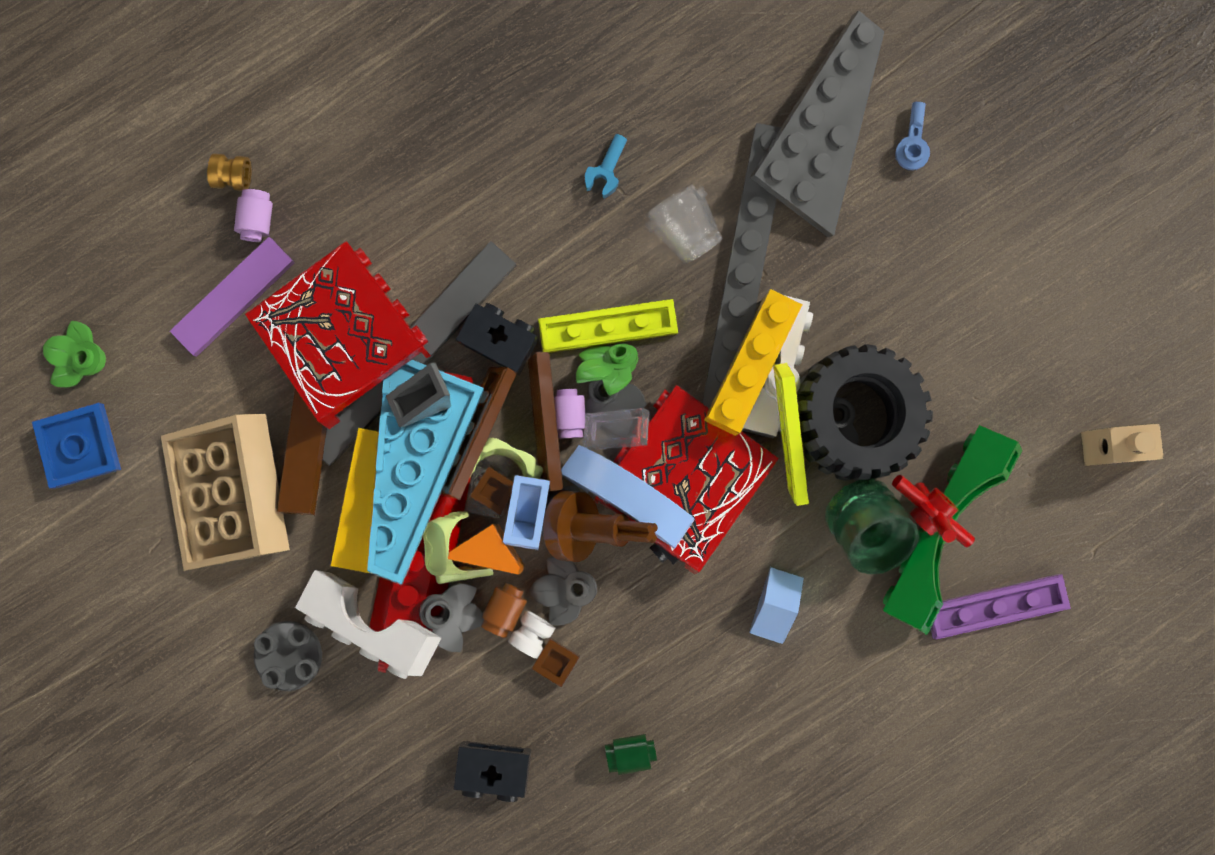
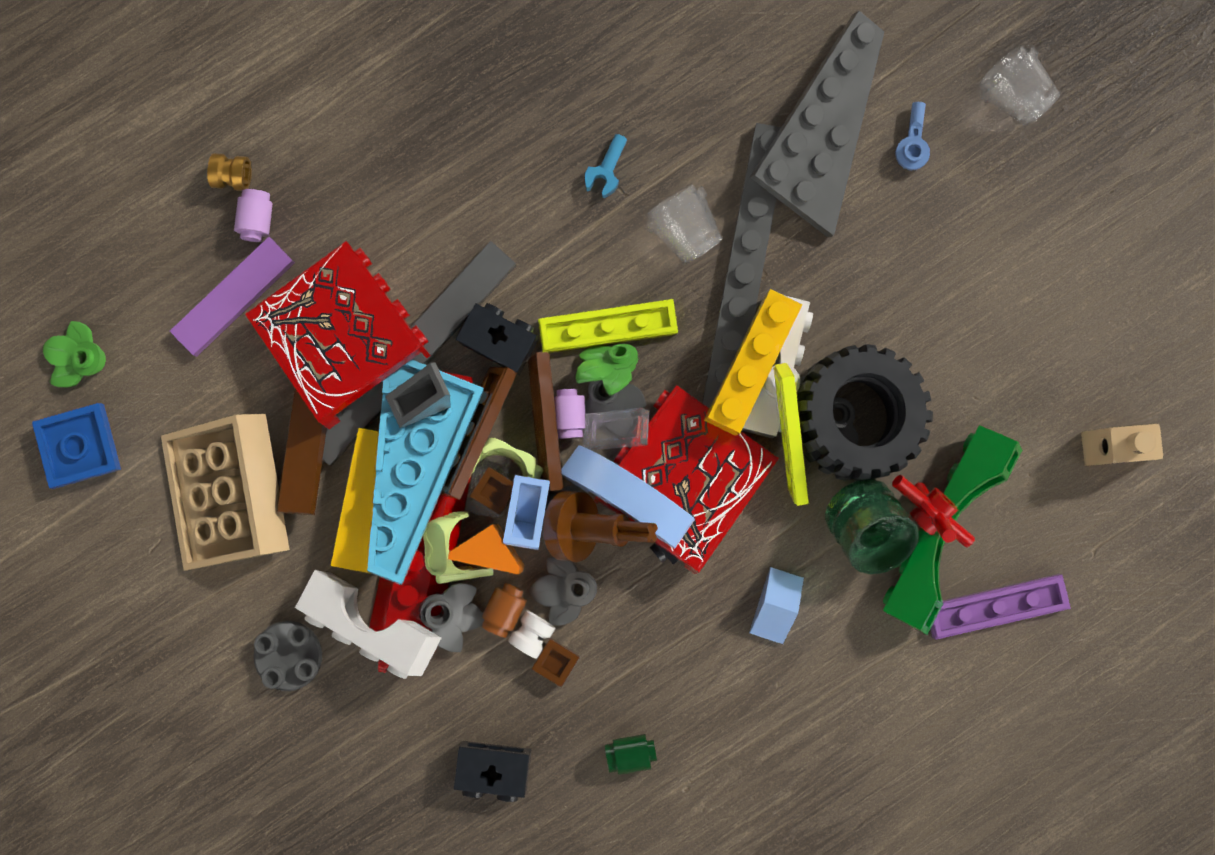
none -> clear piece [978,45,1061,126]

